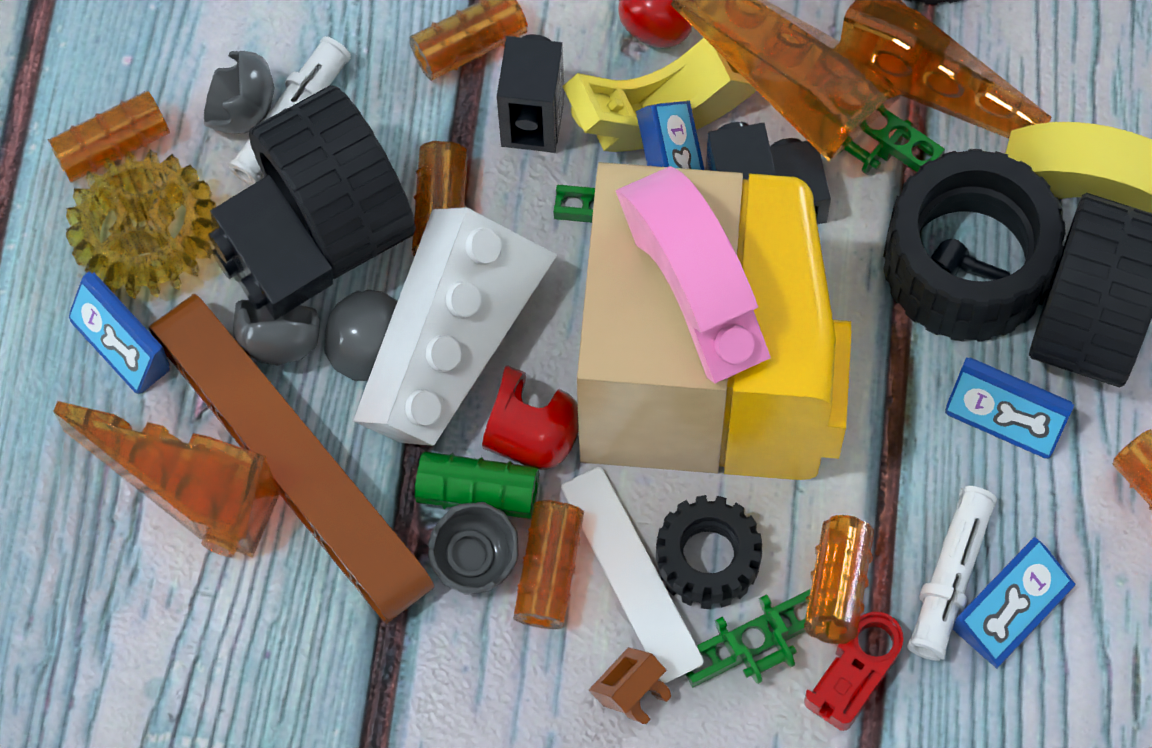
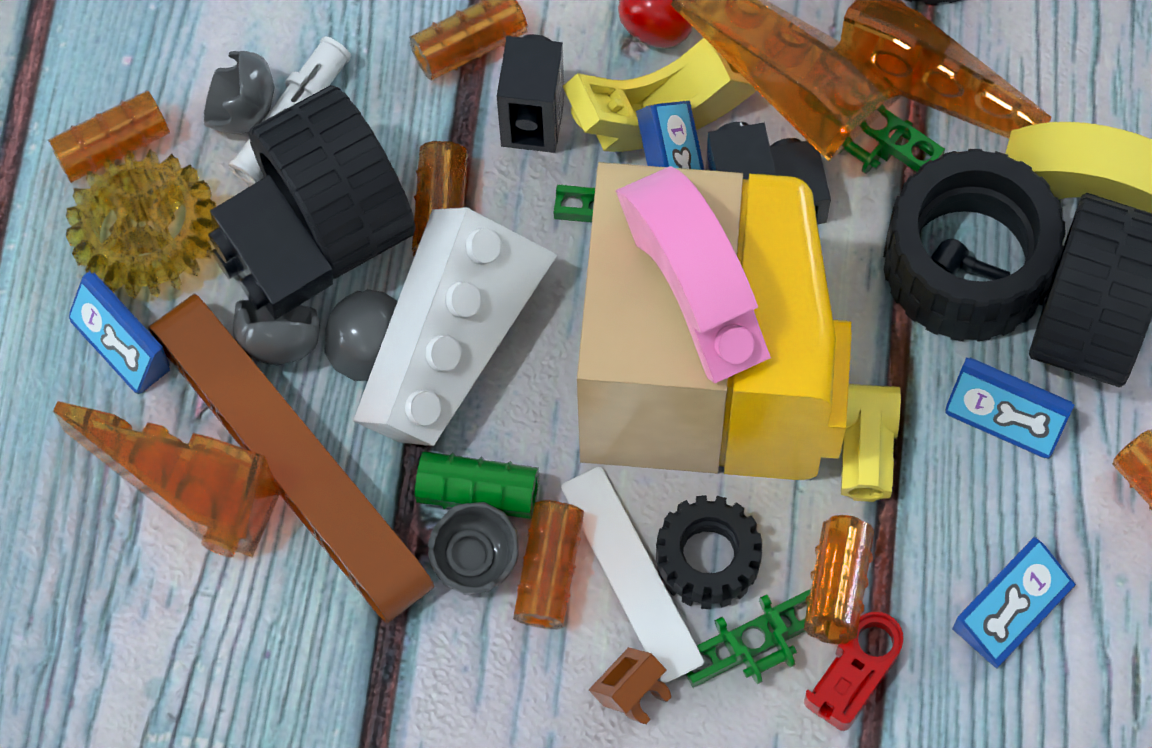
red helmet [482,365,579,470] -> none
white pin [907,486,997,661] -> none
none -> light yellow piece [841,384,901,502]

